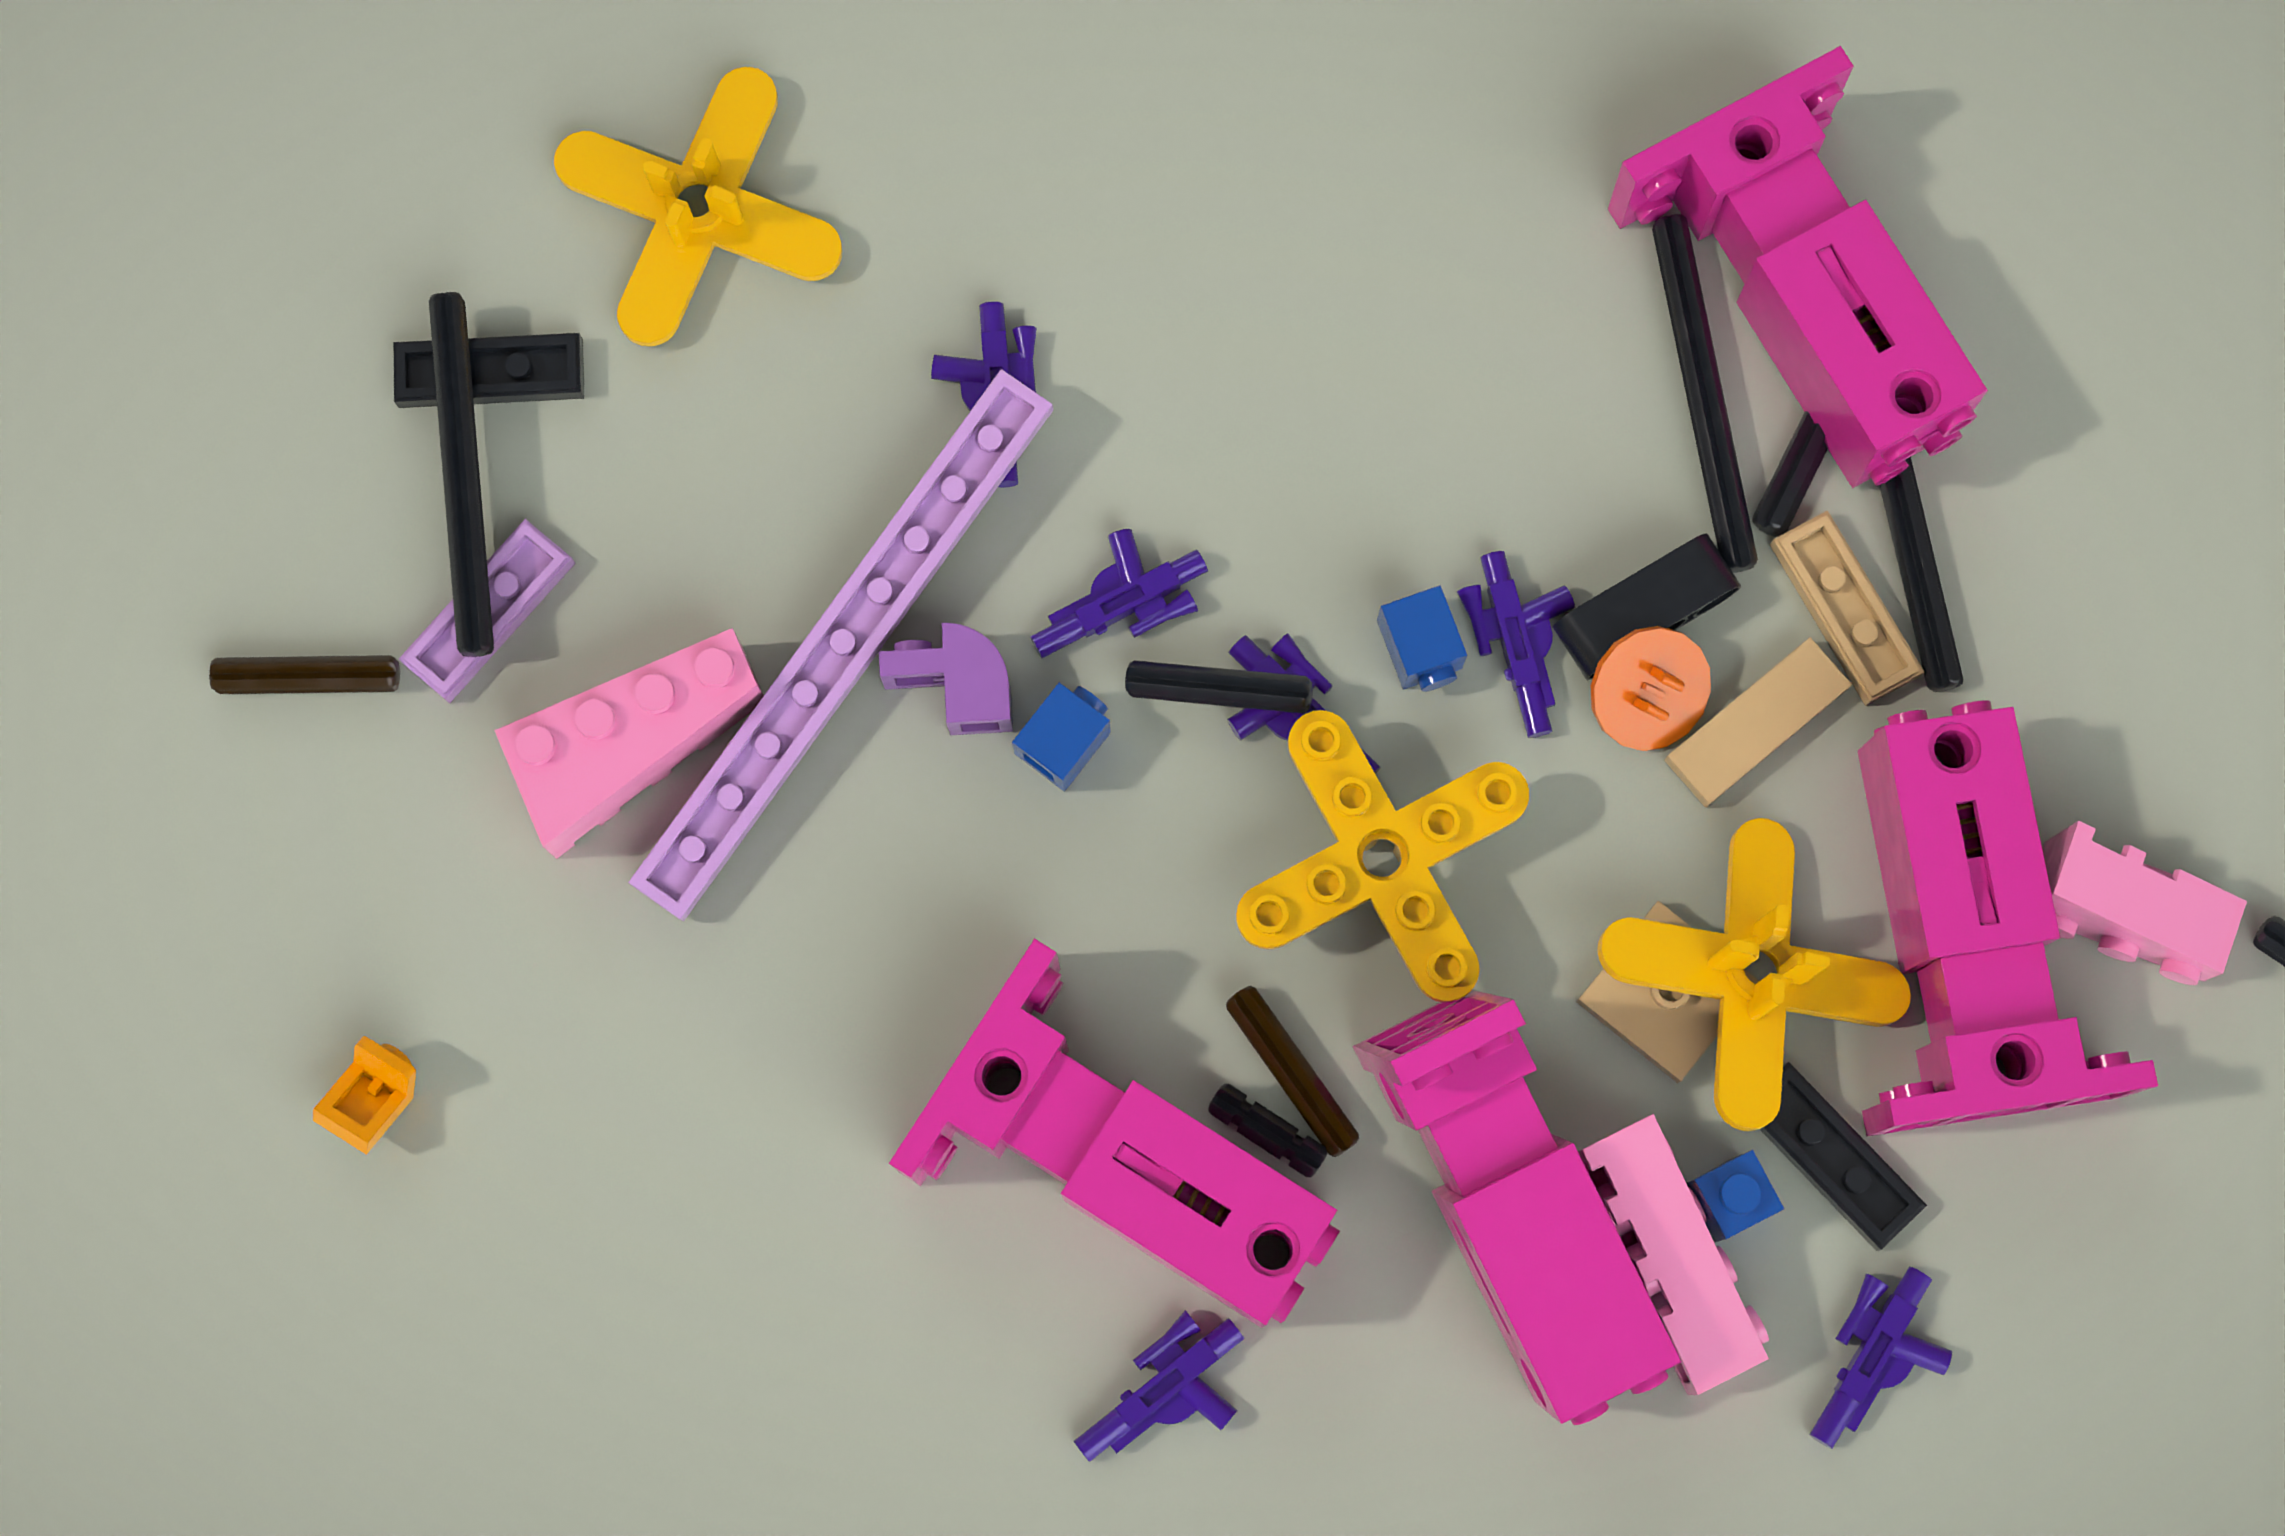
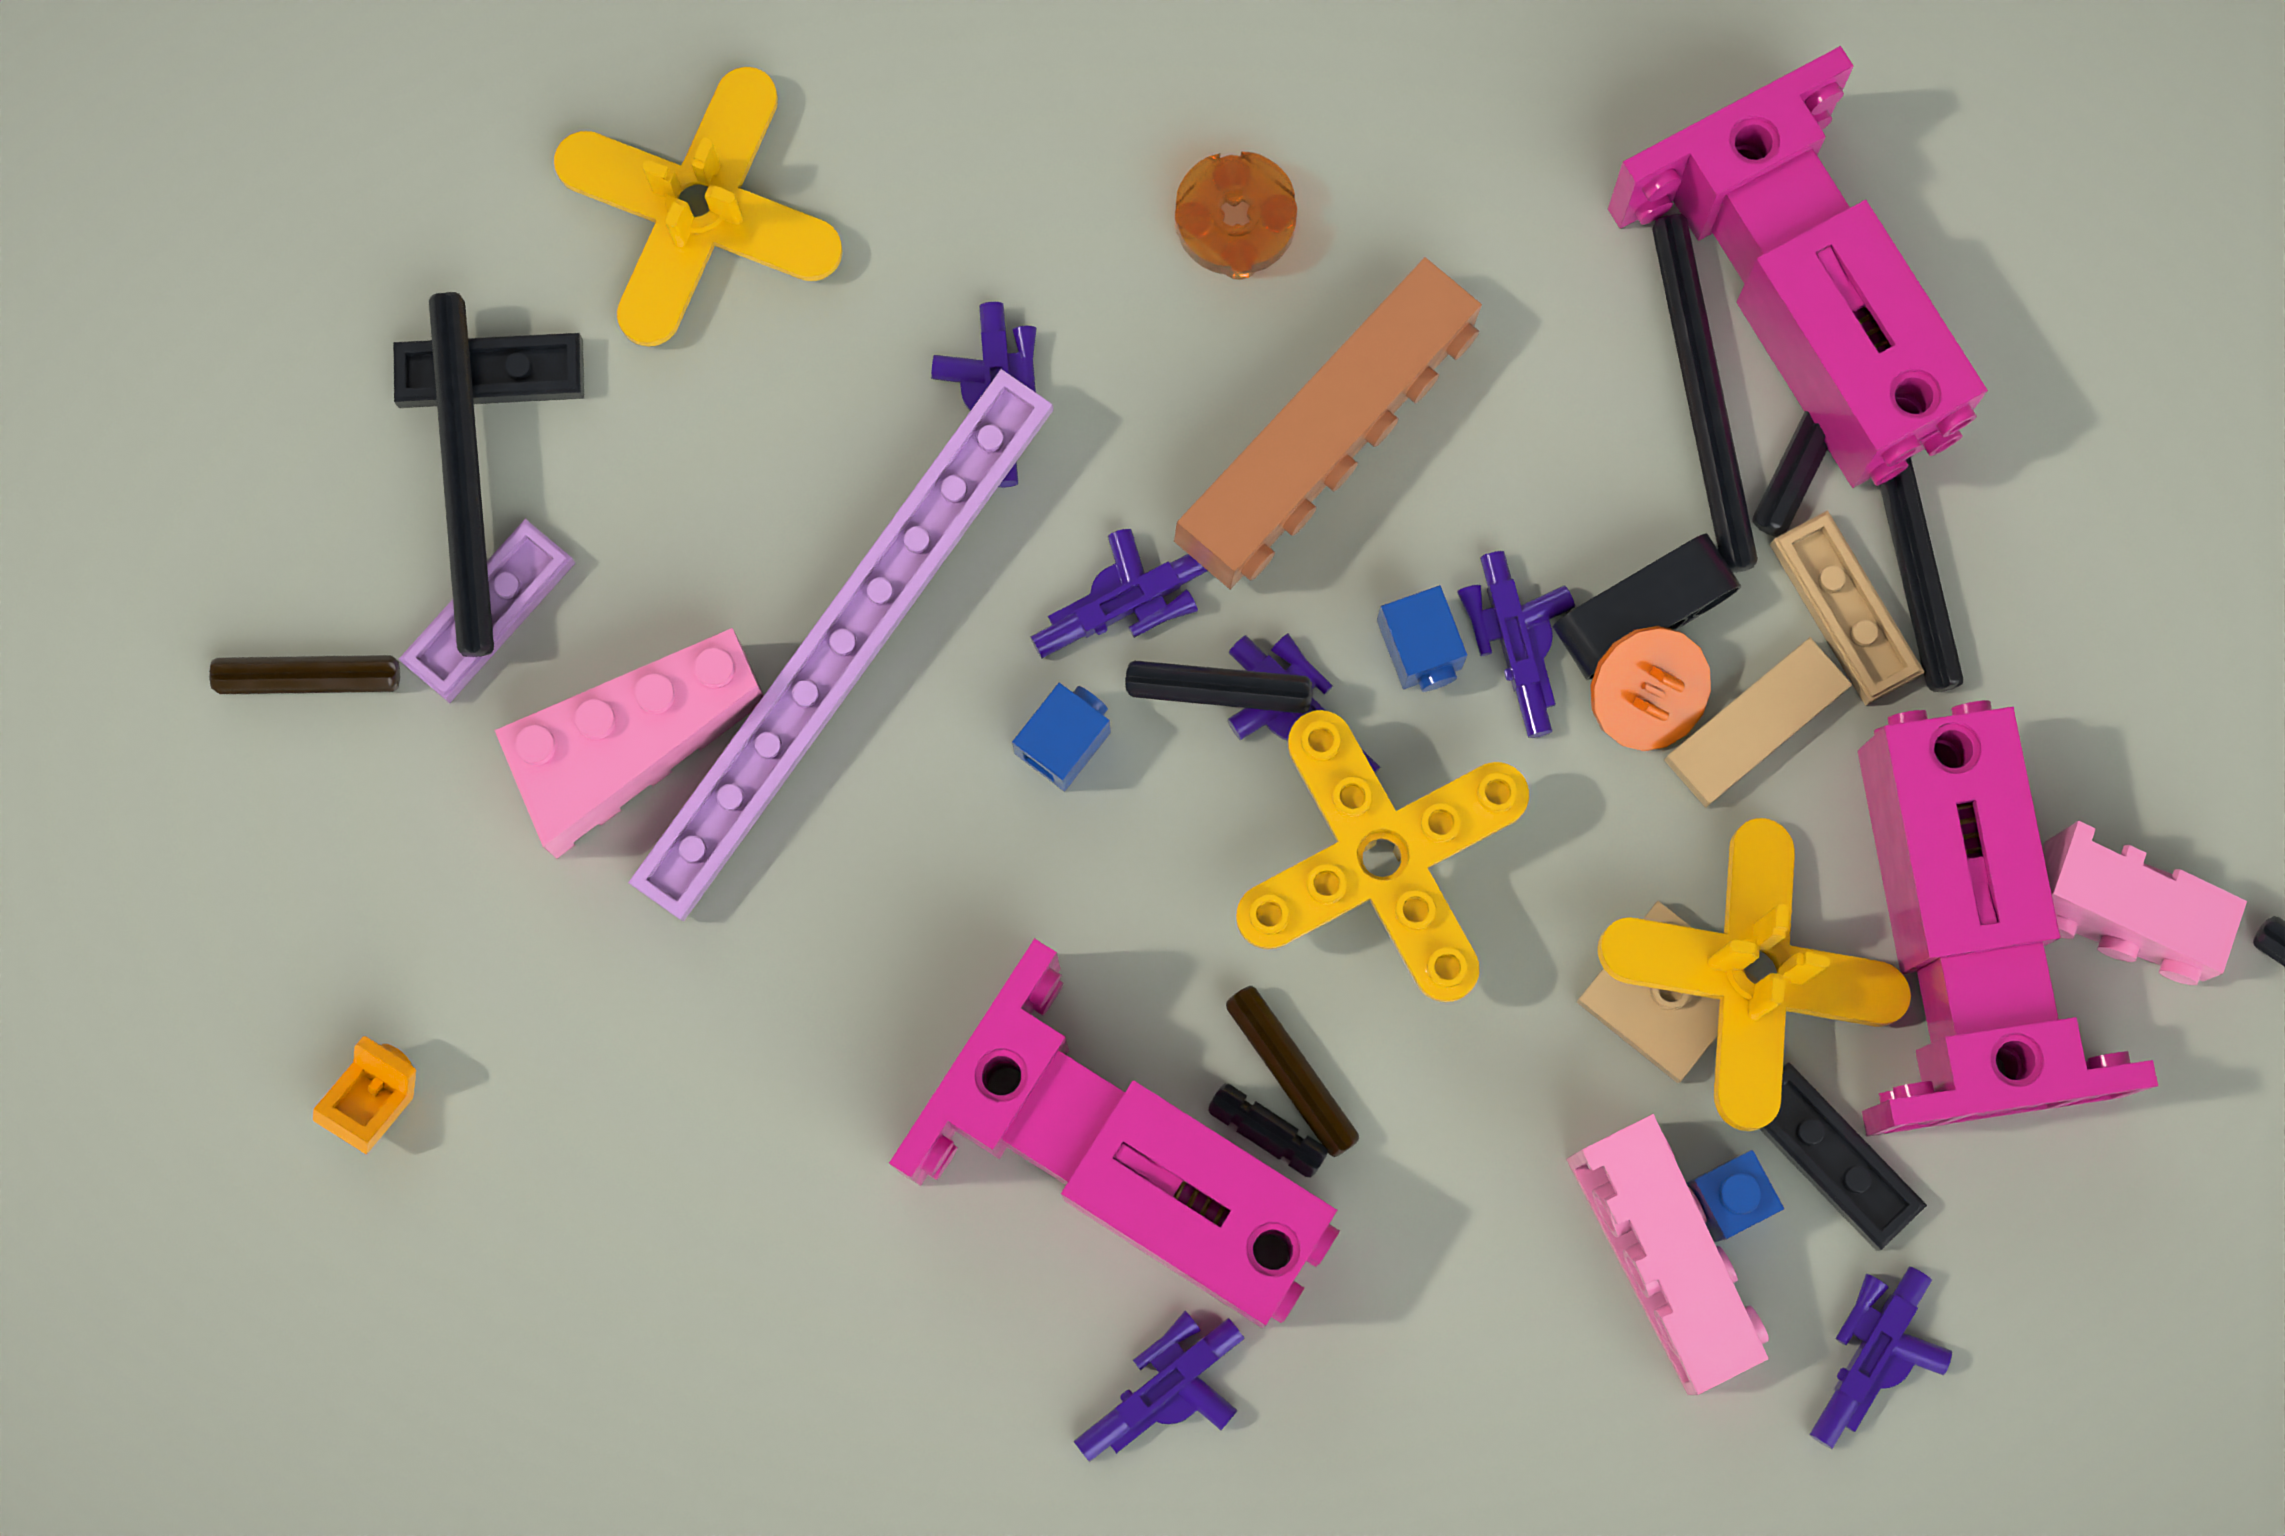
medium lavender brick [879,623,1013,735] -> none
dark pink brick [1352,990,1682,1425] -> none
none -> clear orange plate [1174,151,1297,280]
none -> nougat brick [1174,257,1482,590]

